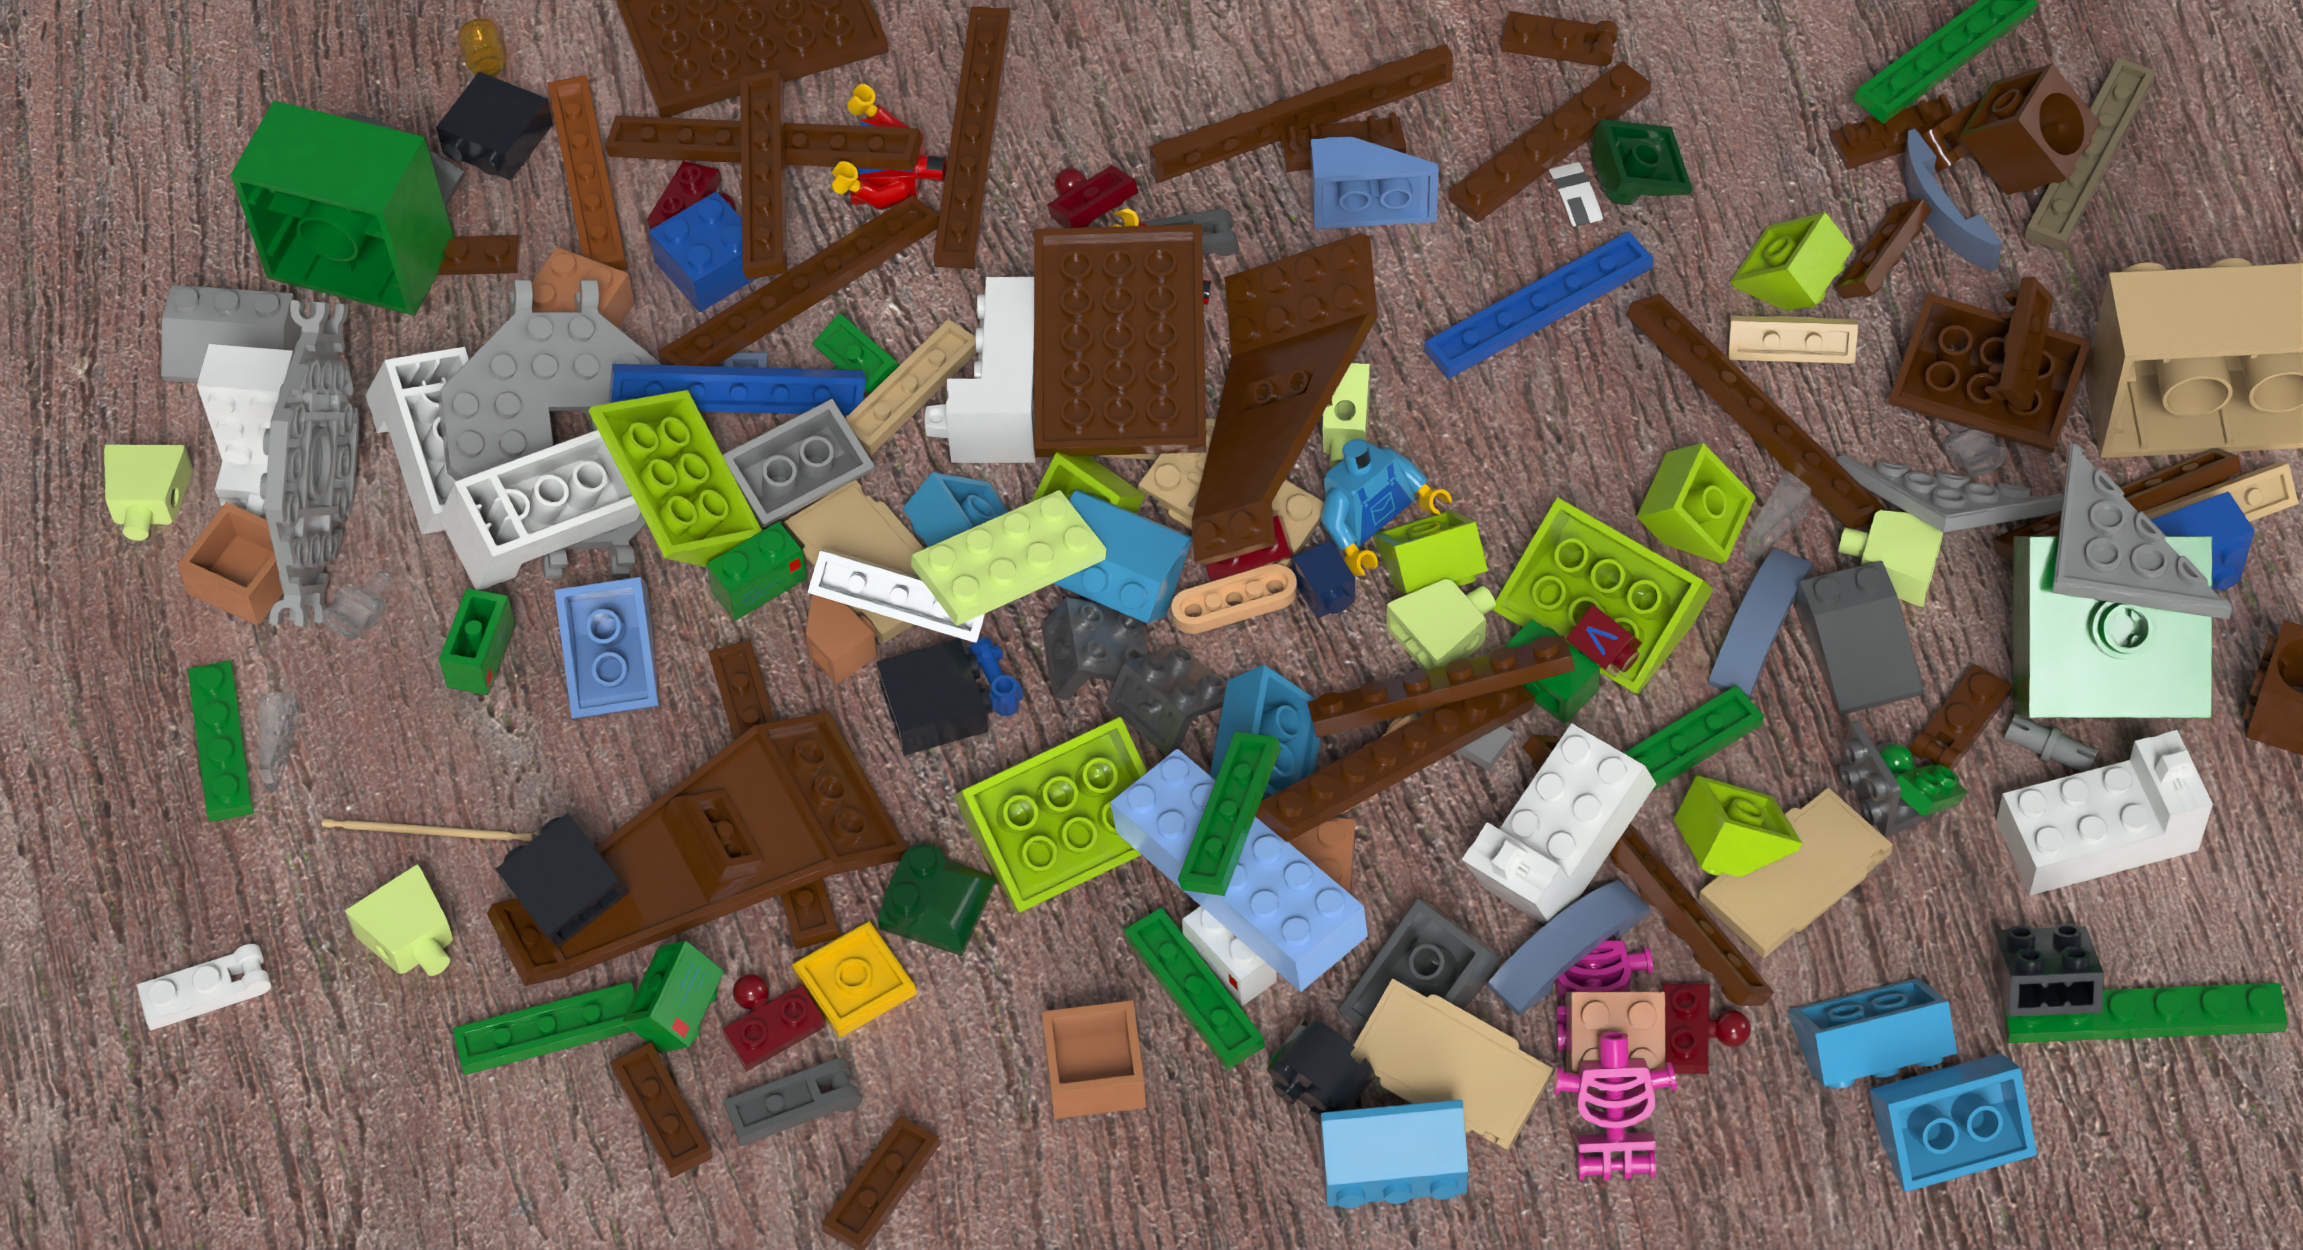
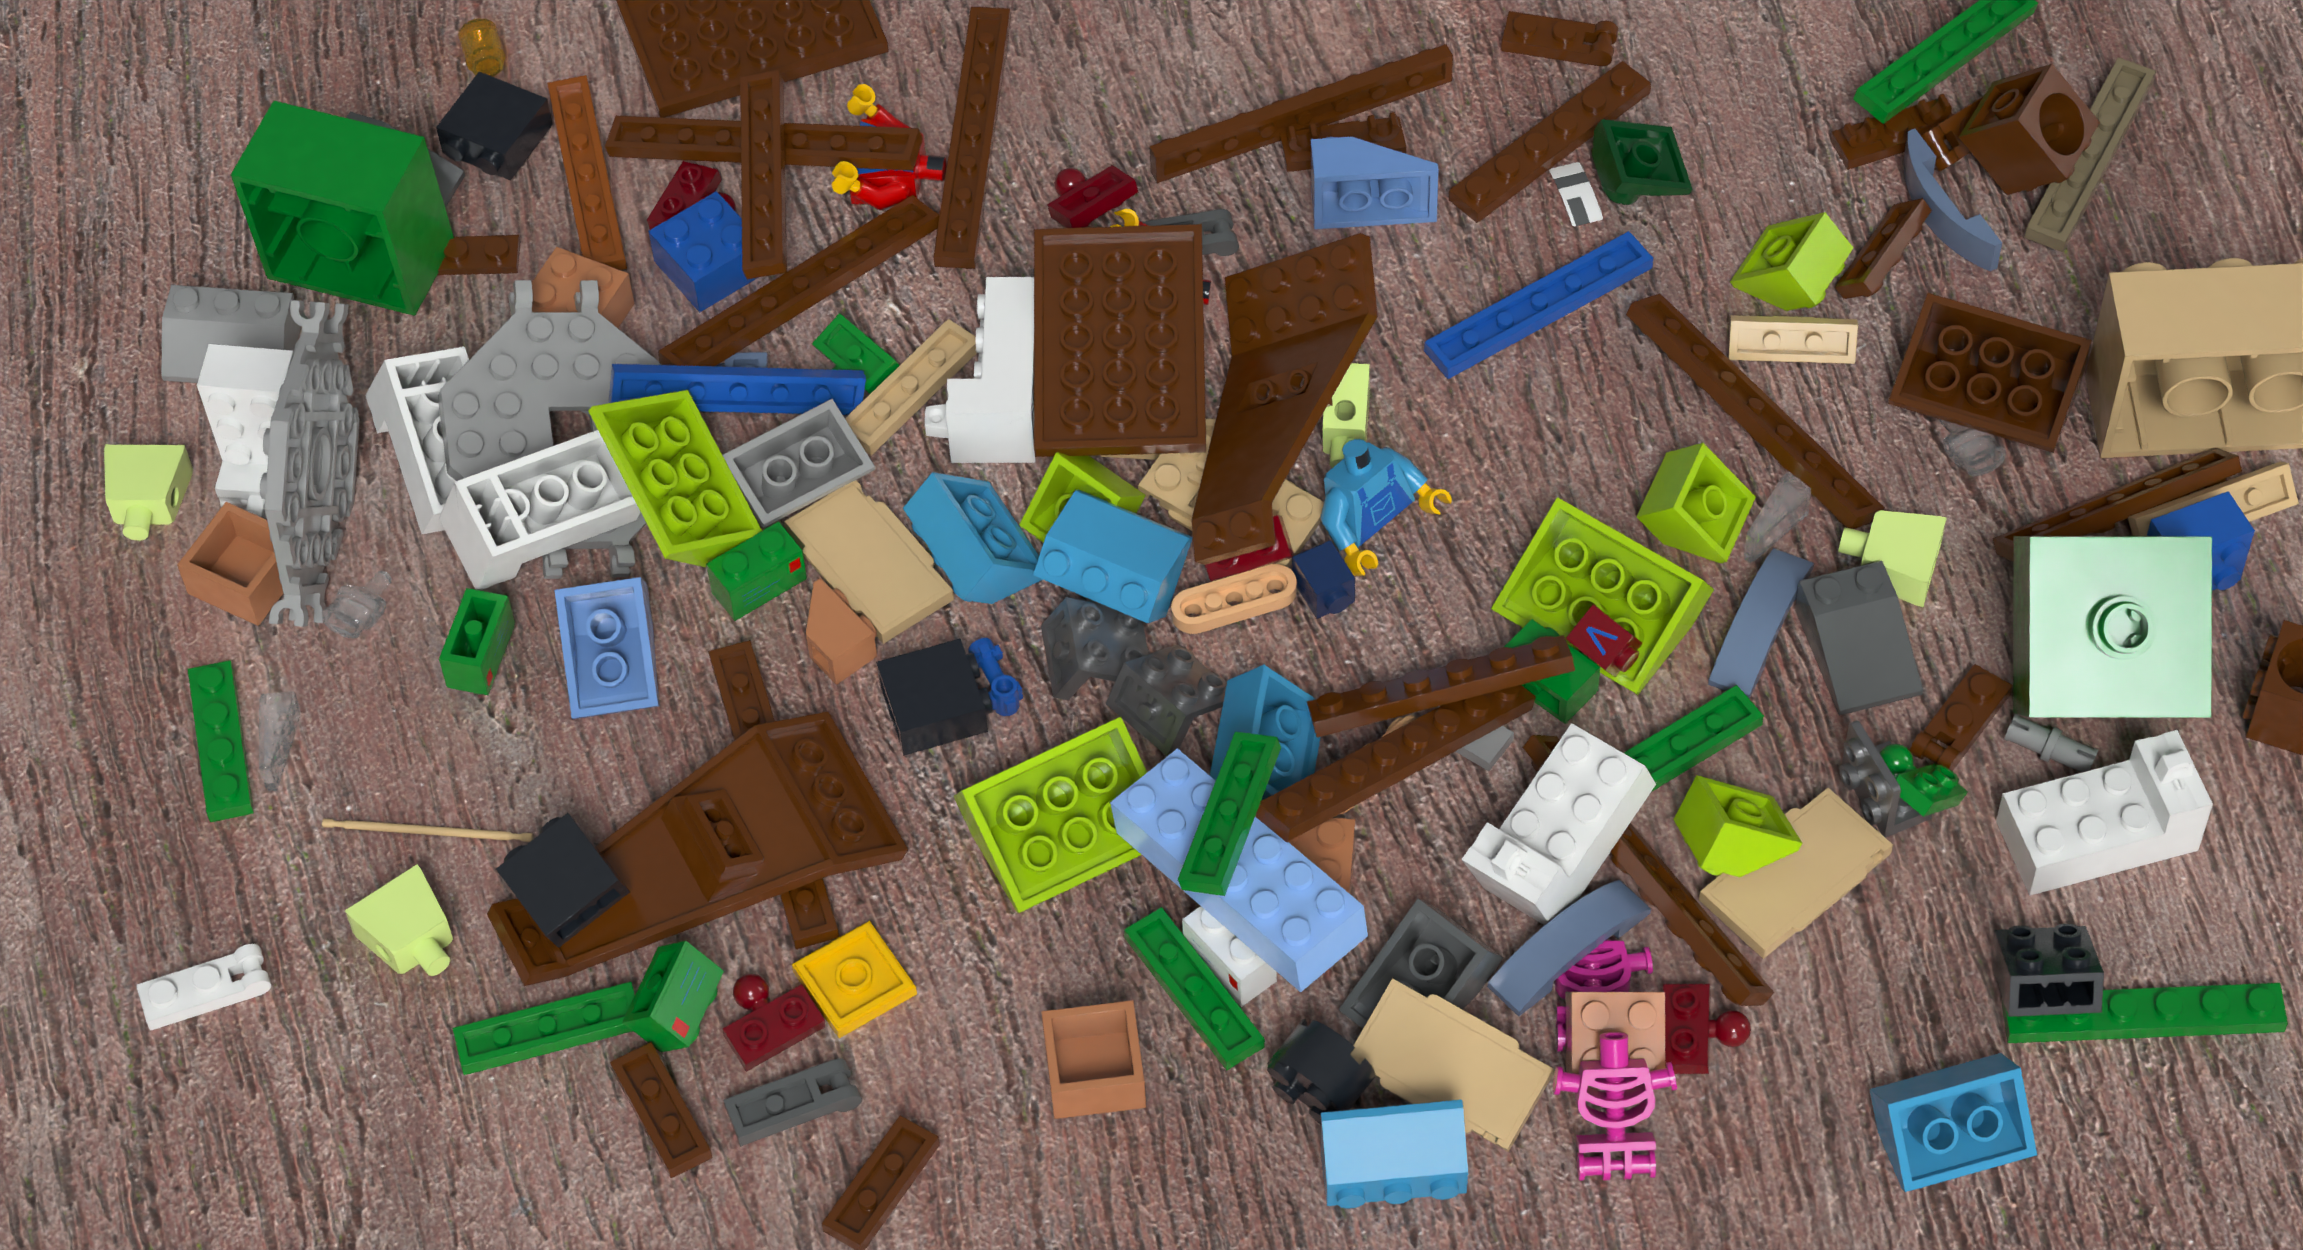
brick [808,547,985,643] -> none
dark green slope [878,844,996,956] -> none
yellowish green plate [911,490,1107,626] -> none
lime slope [1373,509,1488,595] -> none
yellowish green torso [1386,579,1496,671] -> none
dark azure slope [1788,977,1957,1089] -> none
light grey tile [1836,455,2064,533] -> none
reddish brown plate [1985,277,2054,410] -> none
light grey tile [2052,443,2232,619] -> none

